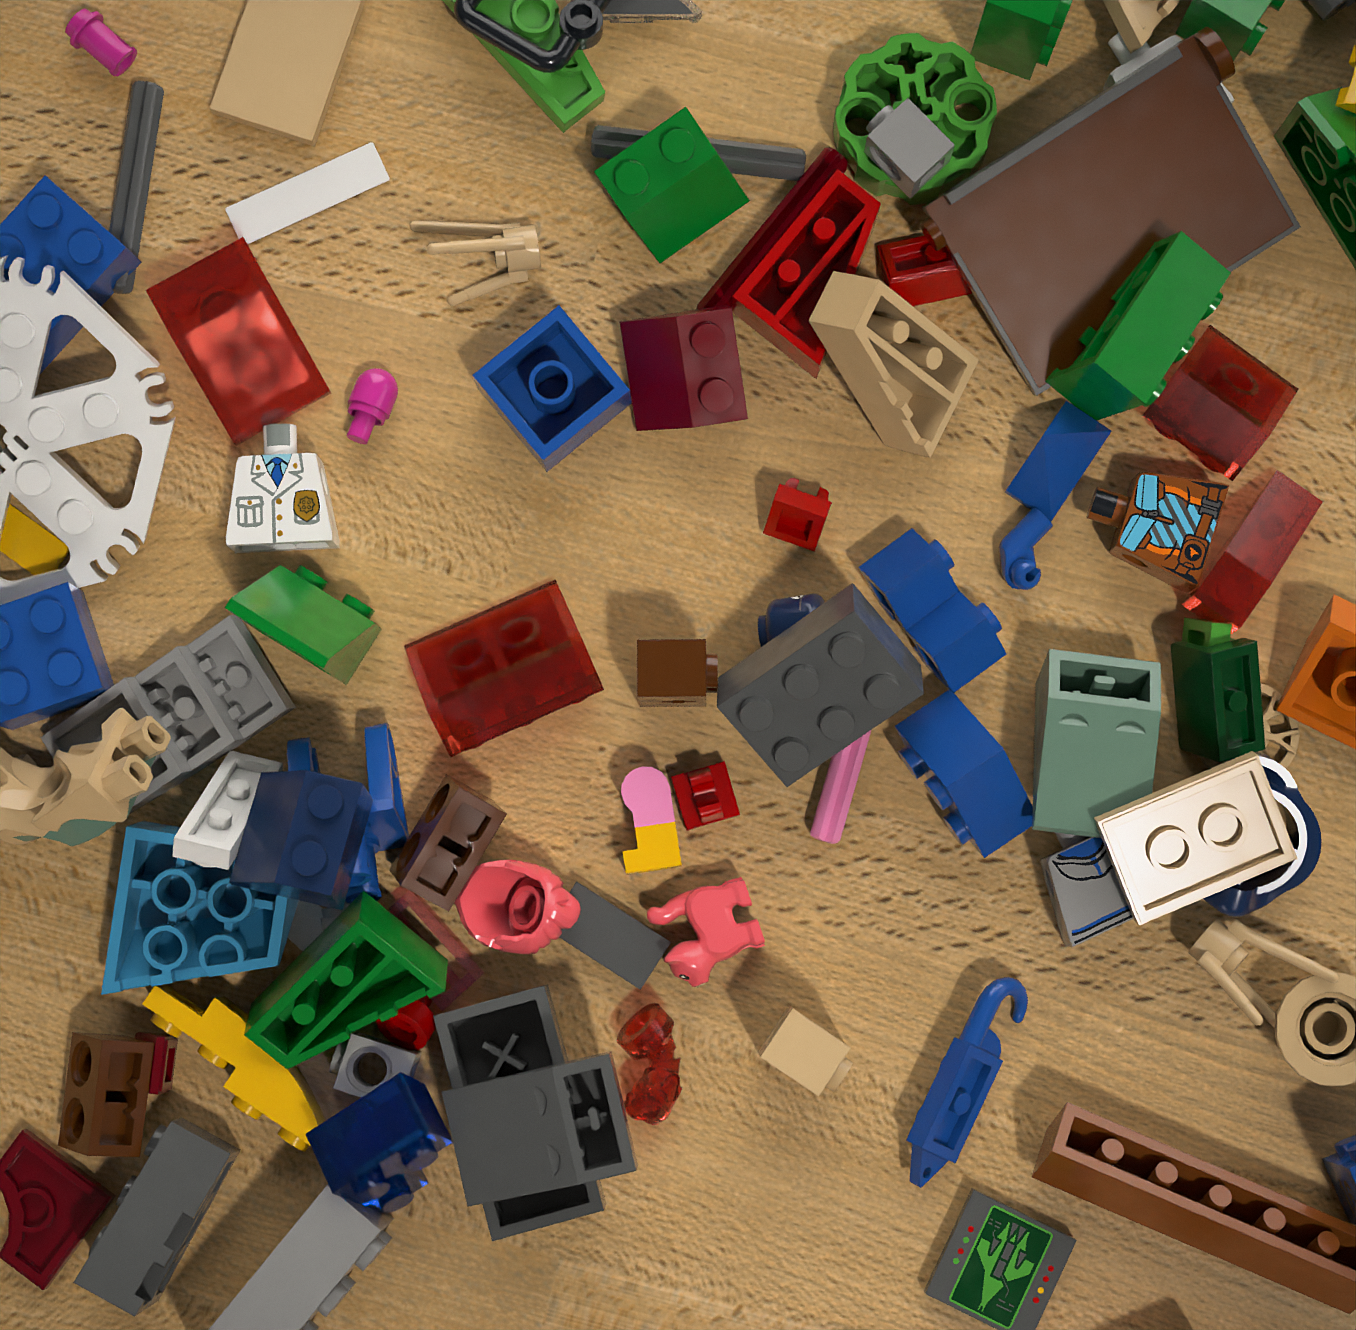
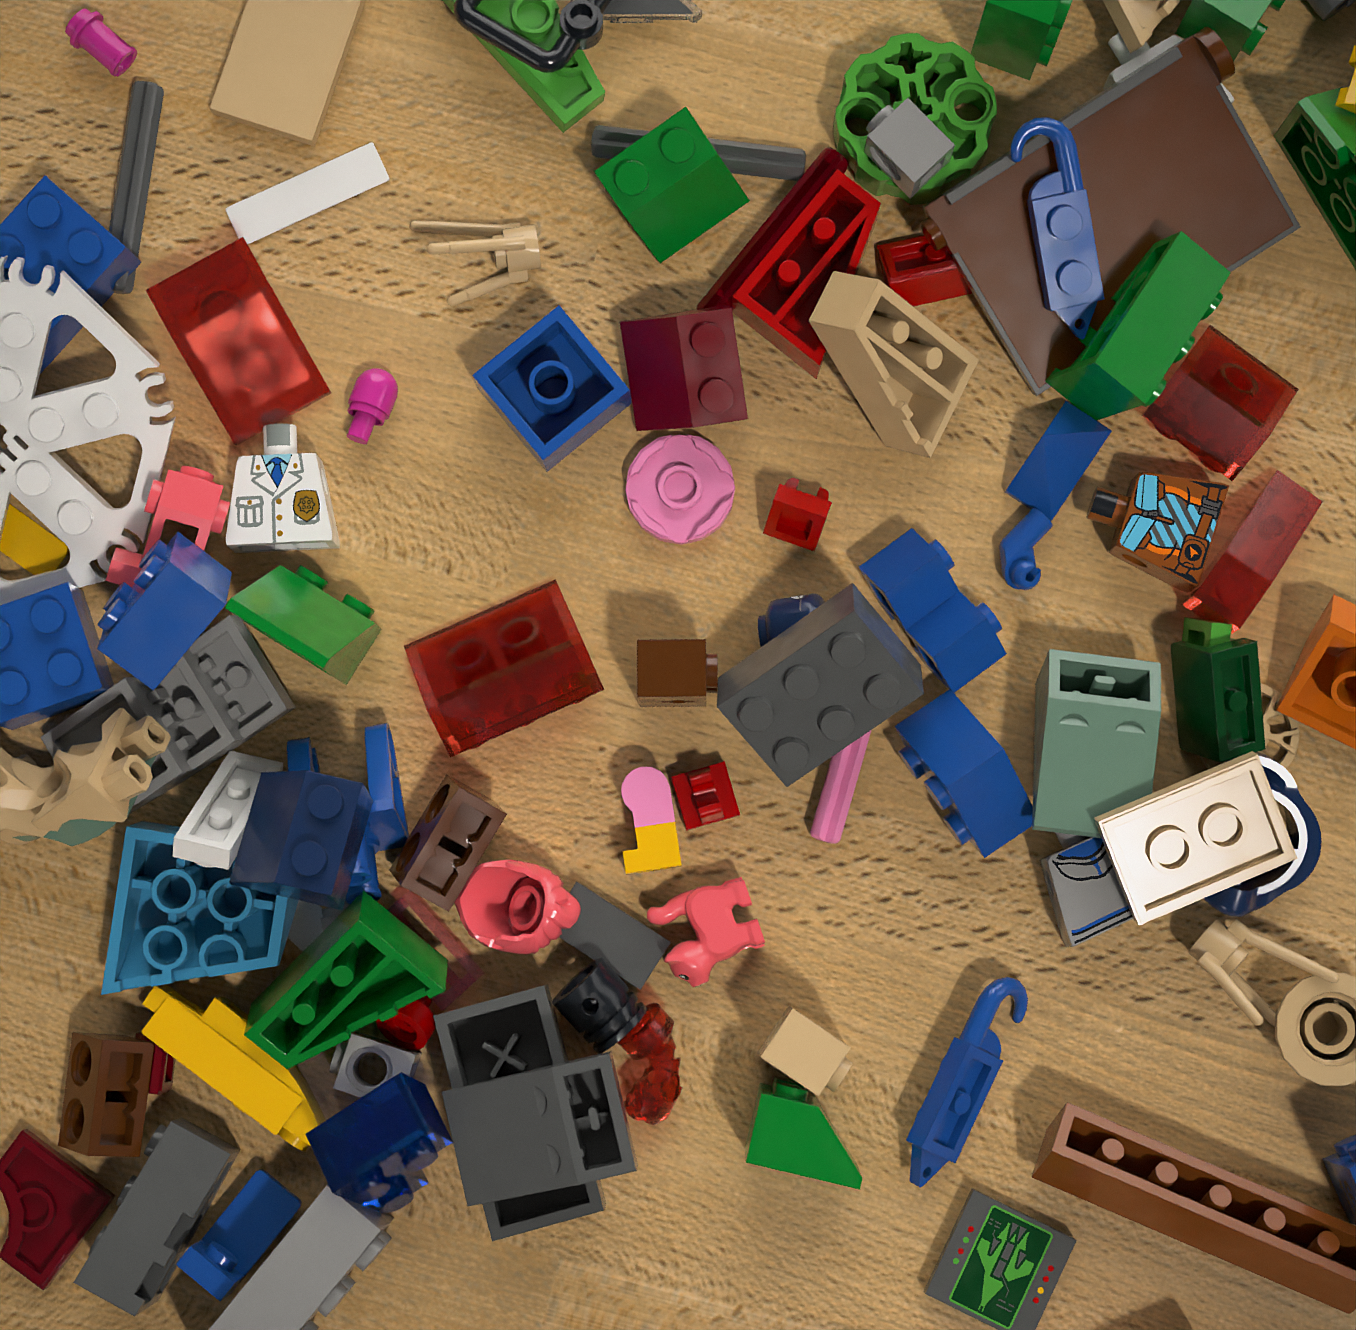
none -> blue brick [97,532,232,691]
none -> coral tile [105,466,230,587]
none -> yellow sticker [142,997,303,1135]
none -> blue bracket [176,1169,302,1301]
none -> black piece [552,957,647,1054]
none -> bright pink tile [625,434,735,545]
none -> green slope [745,1077,863,1189]
none -> plate [1010,117,1104,340]

